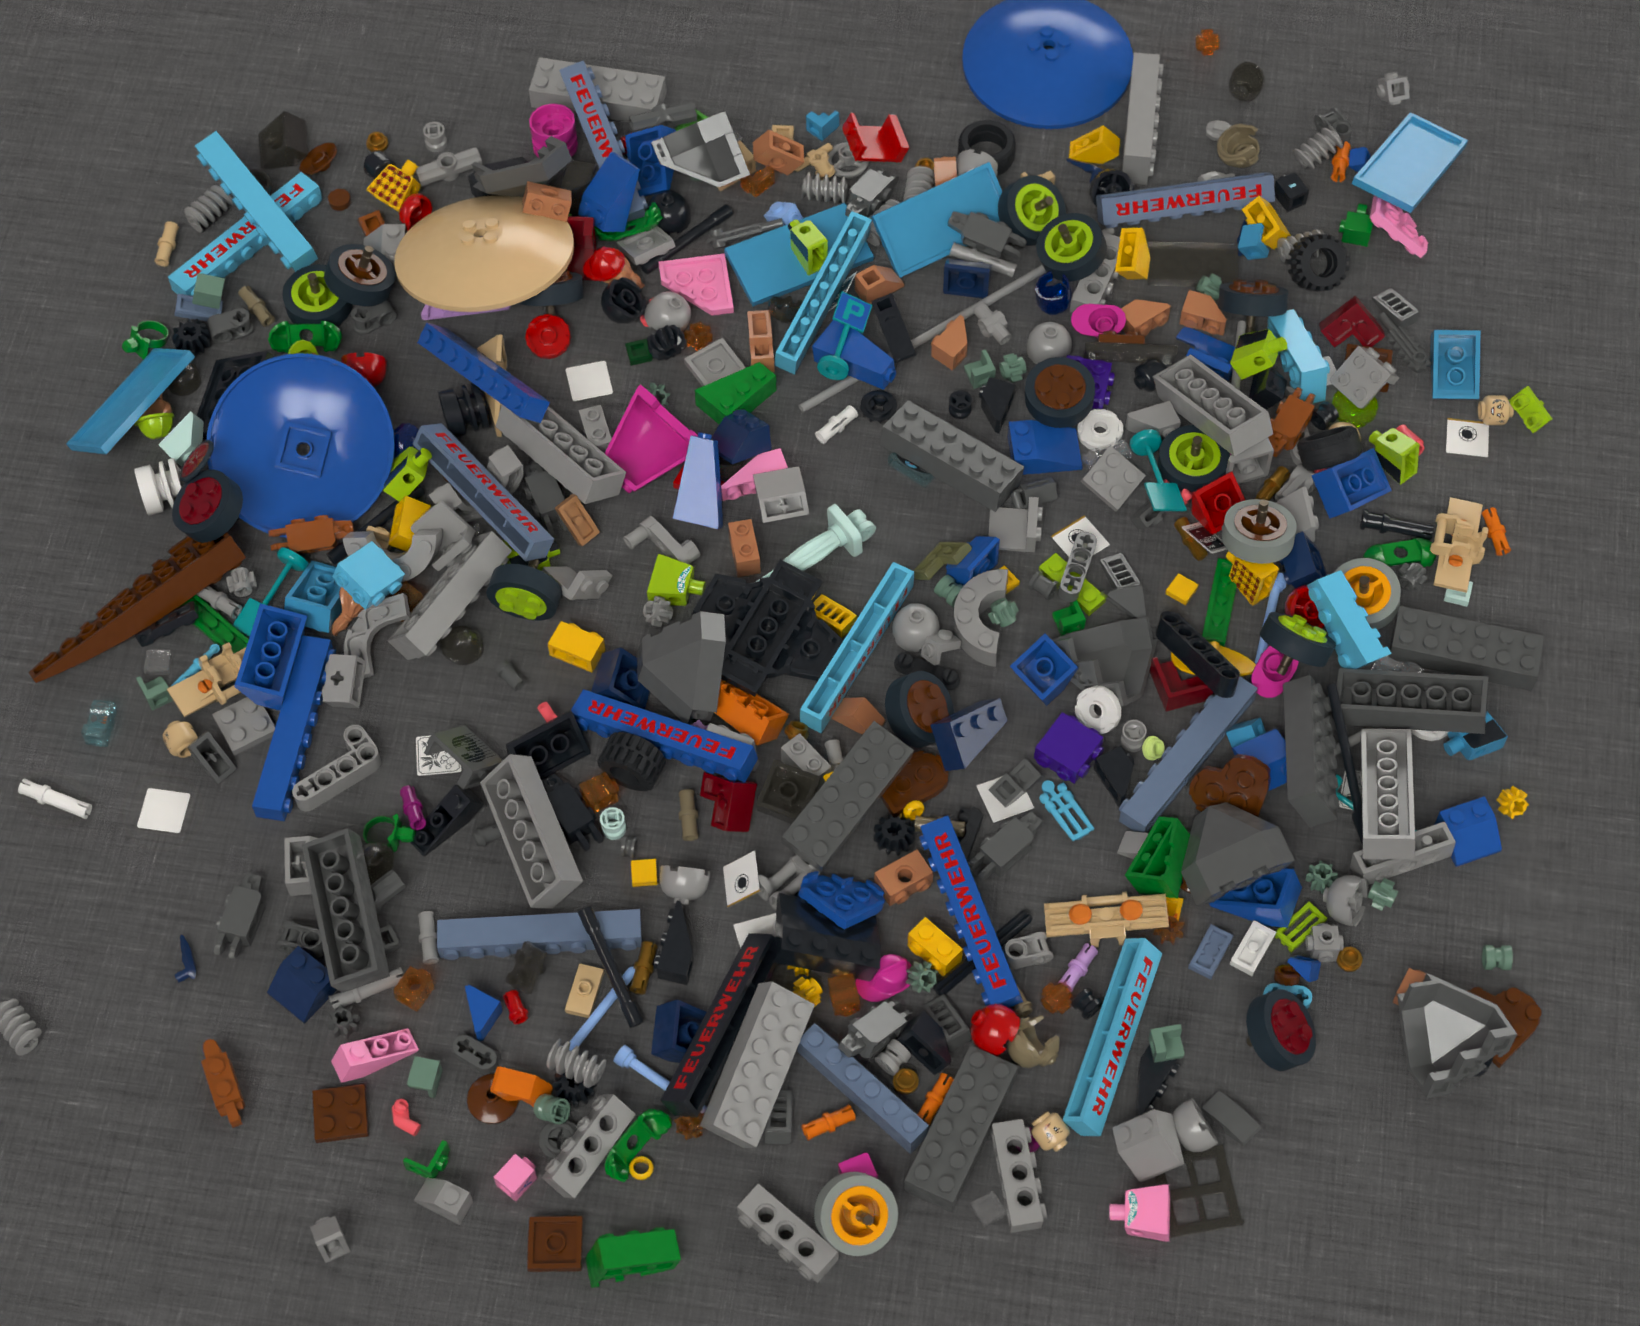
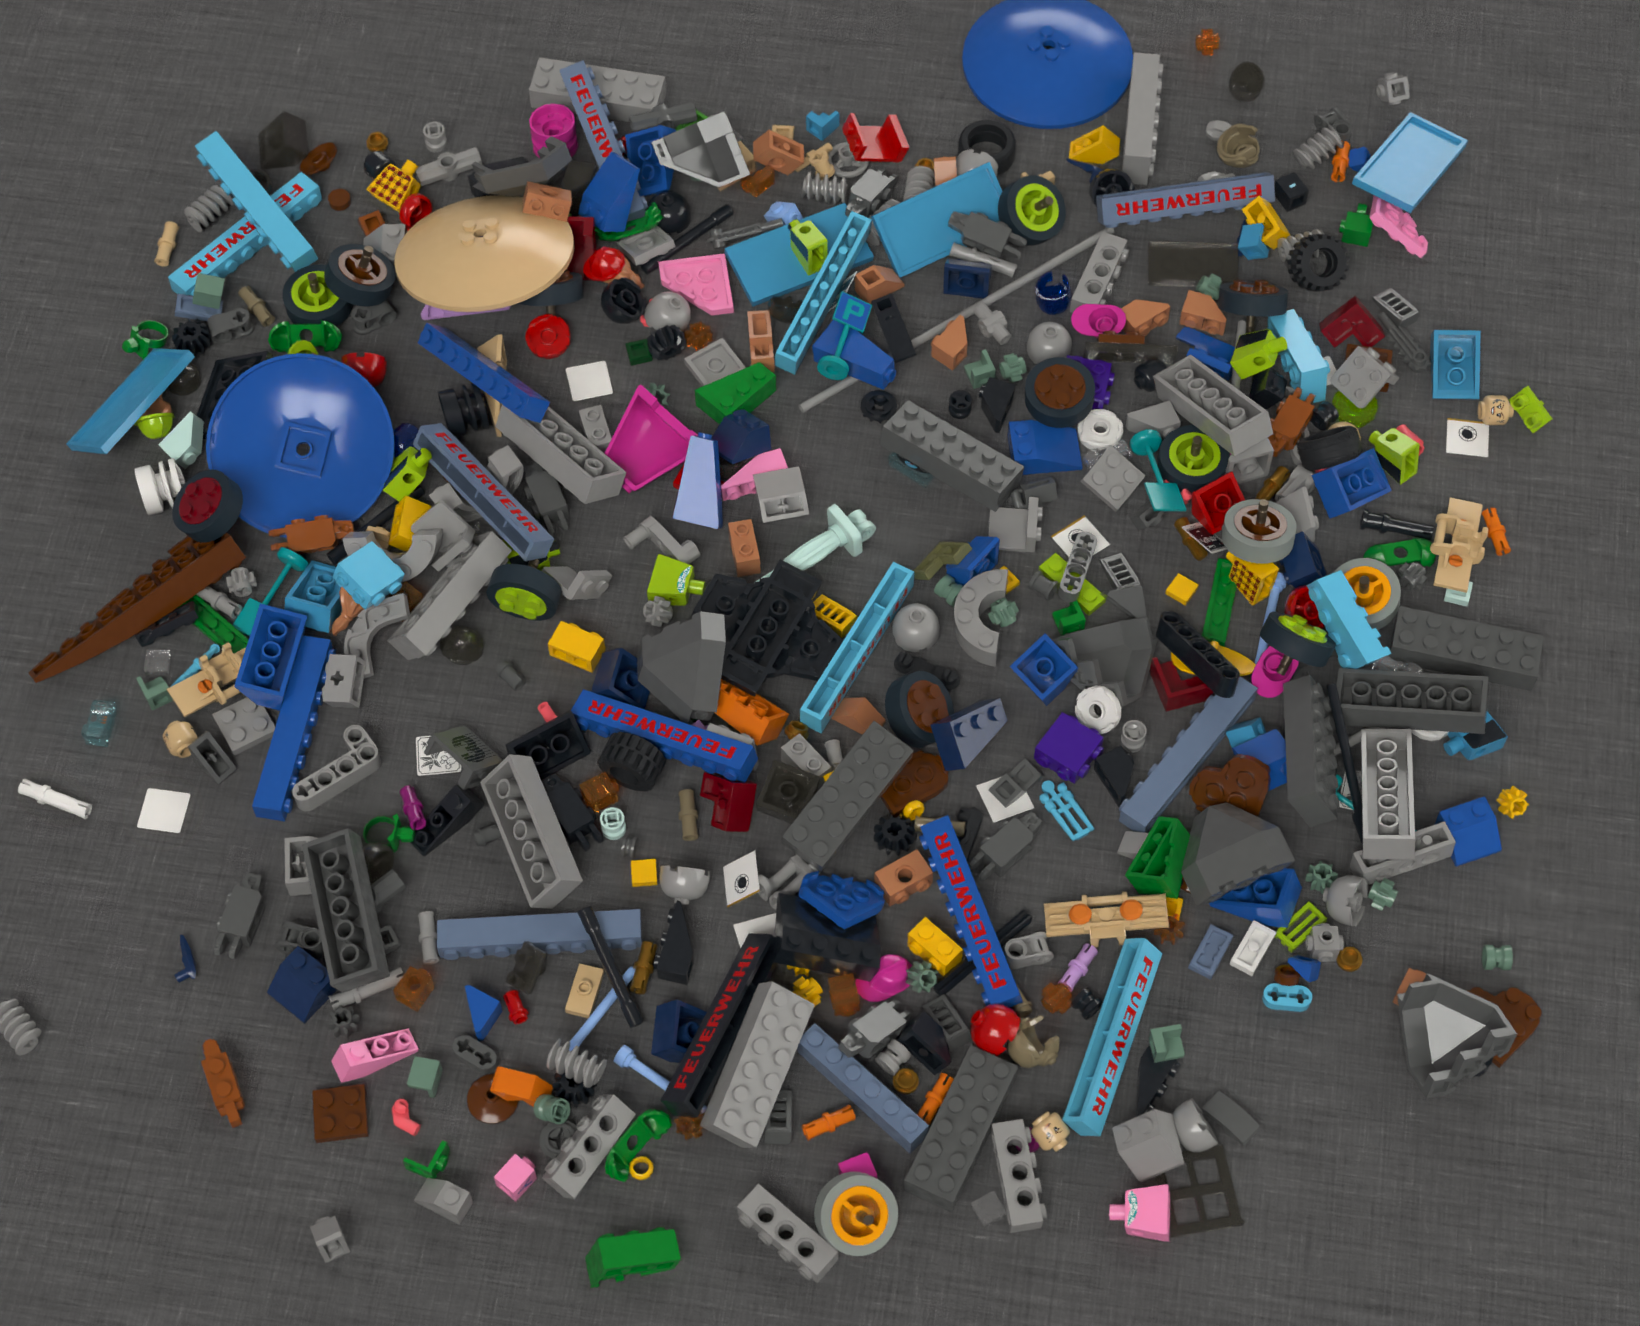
wheel [180,440,214,482] -> none
reddish brown plate [527,1216,583,1272] -> none
medium nougat plate [555,494,600,546] -> none
white pin [815,405,858,444] -> none
light grey bracket [921,629,961,665] -> none
wheel [1036,213,1107,282] -> none
yellow slope [1115,228,1150,280] -> none
yellowish green plate [1142,736,1165,760] -> none
black wheel [1246,989,1316,1071] -> none

